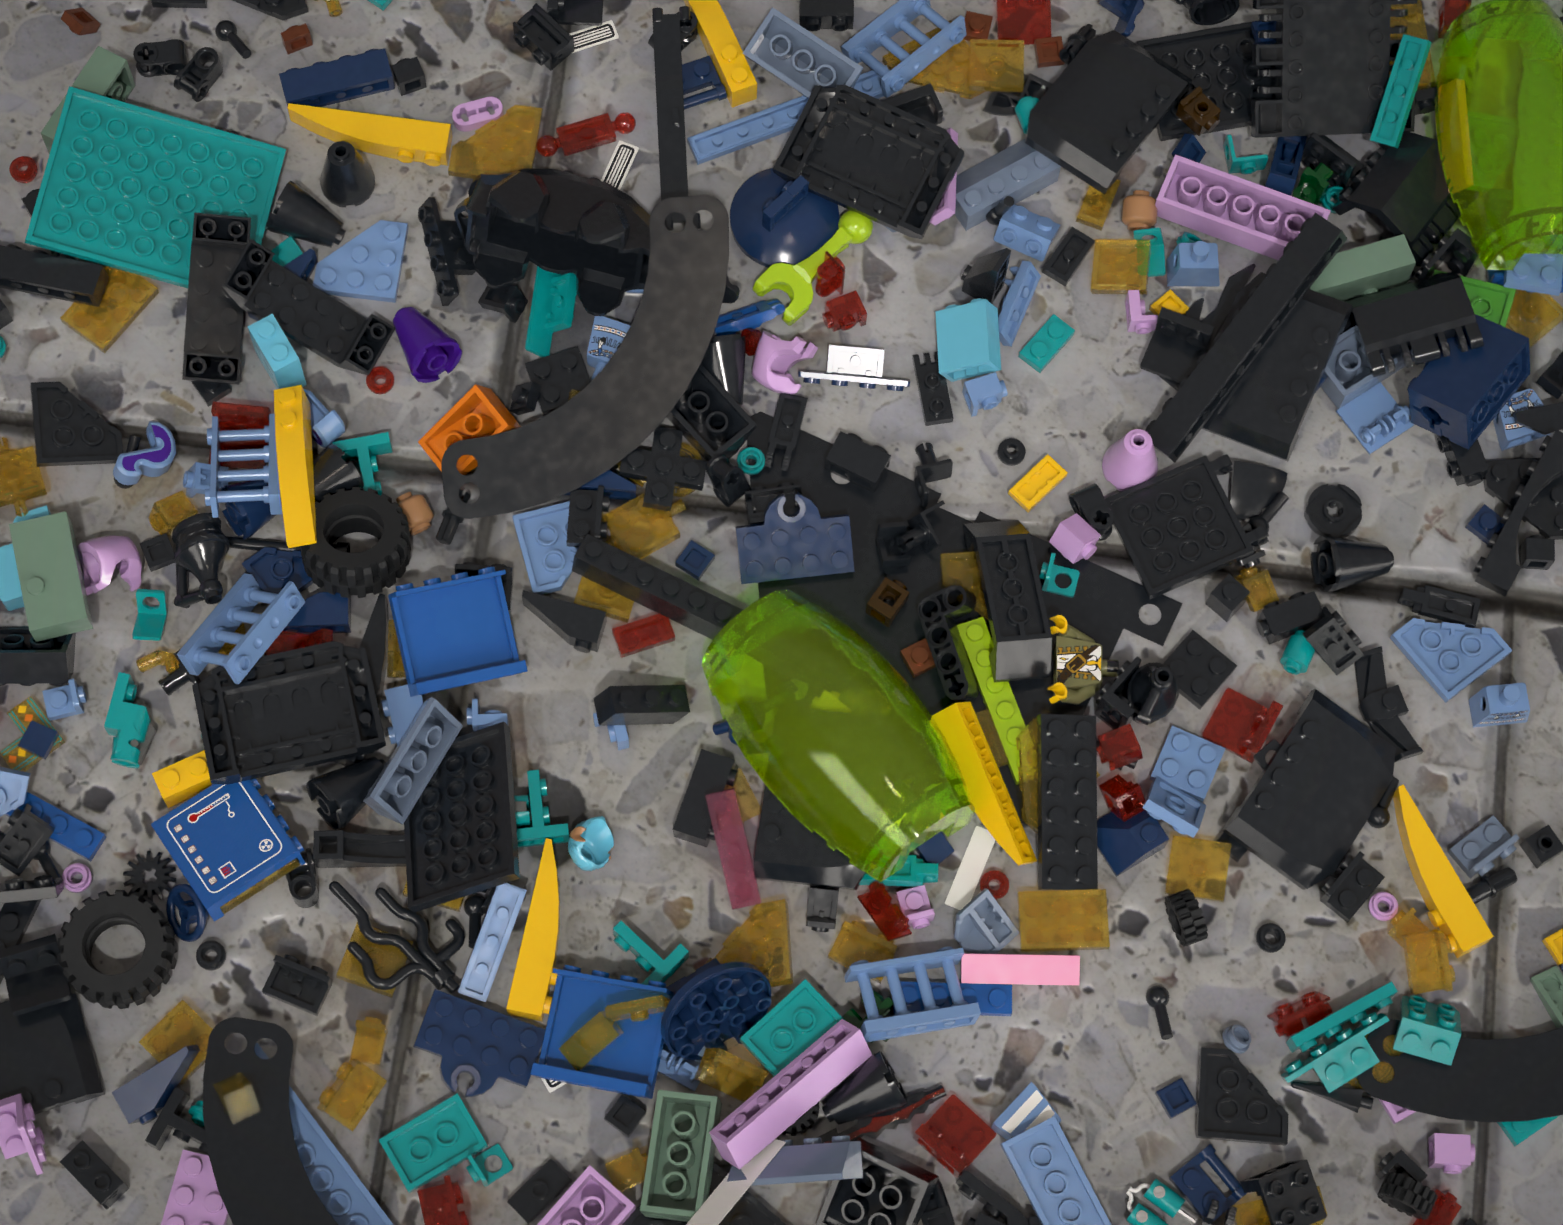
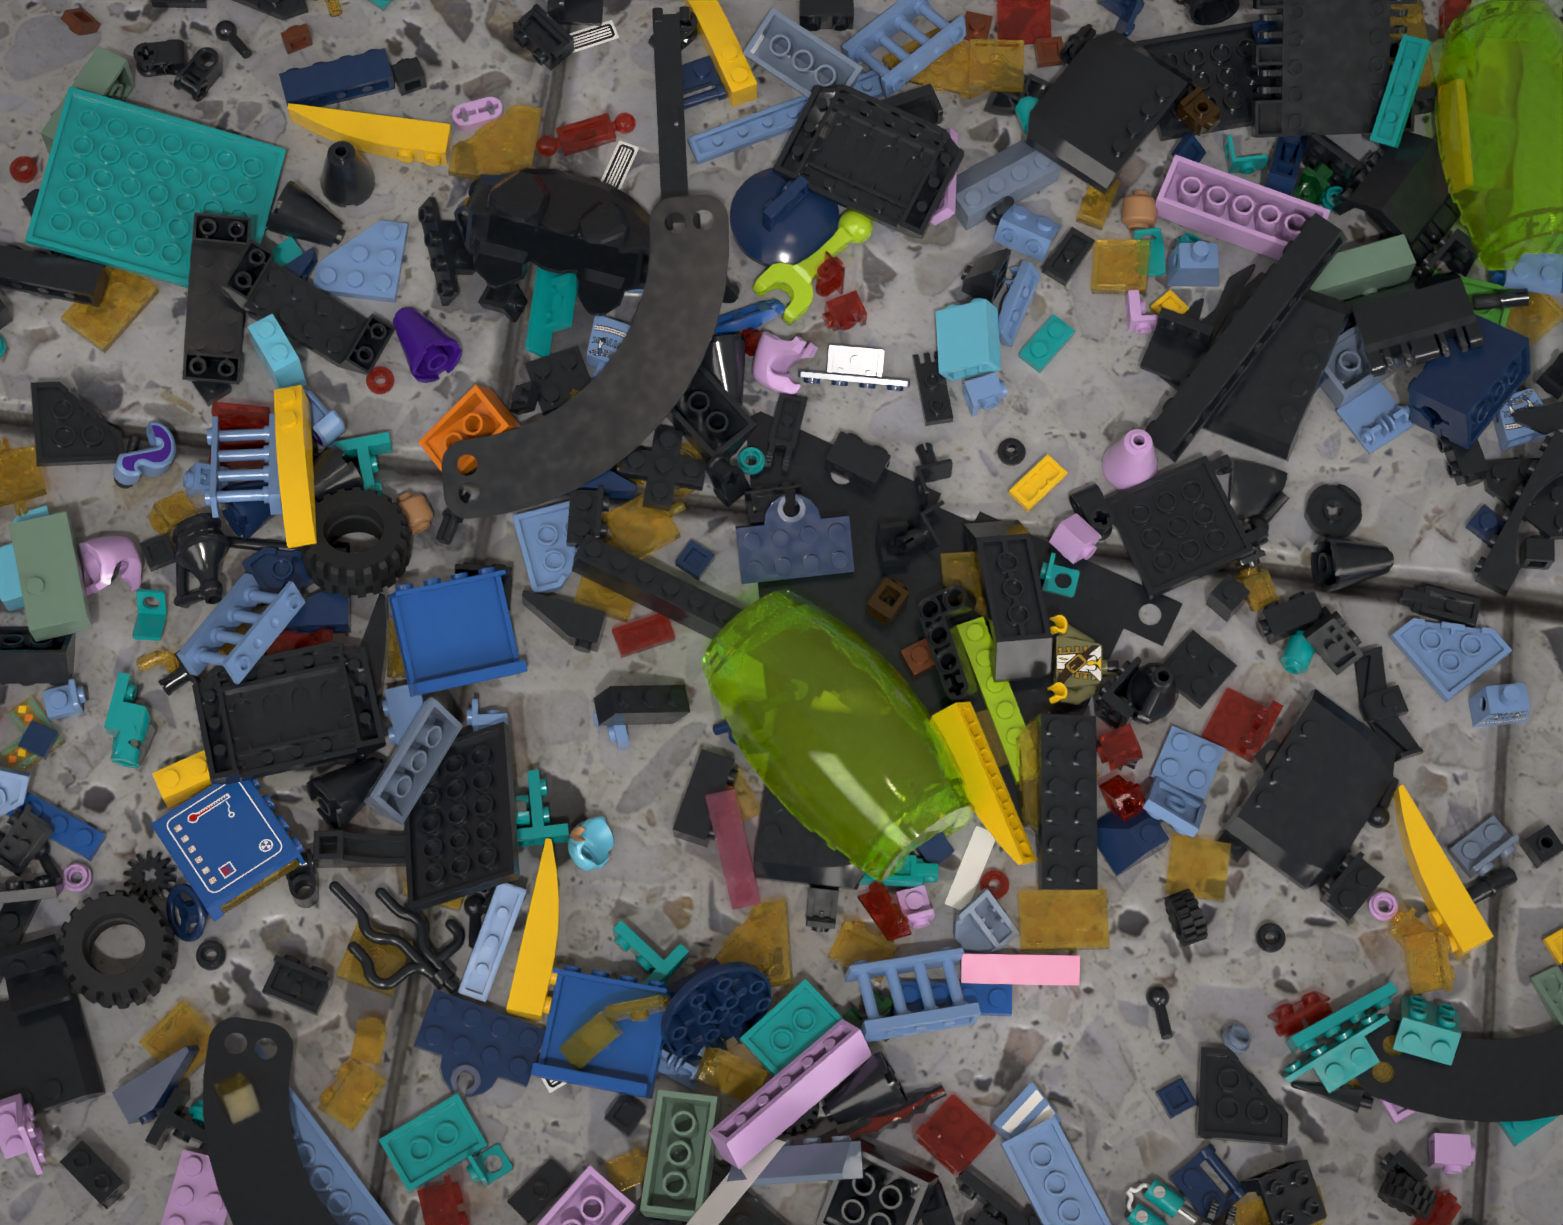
none -> black axle [1472,288,1529,311]

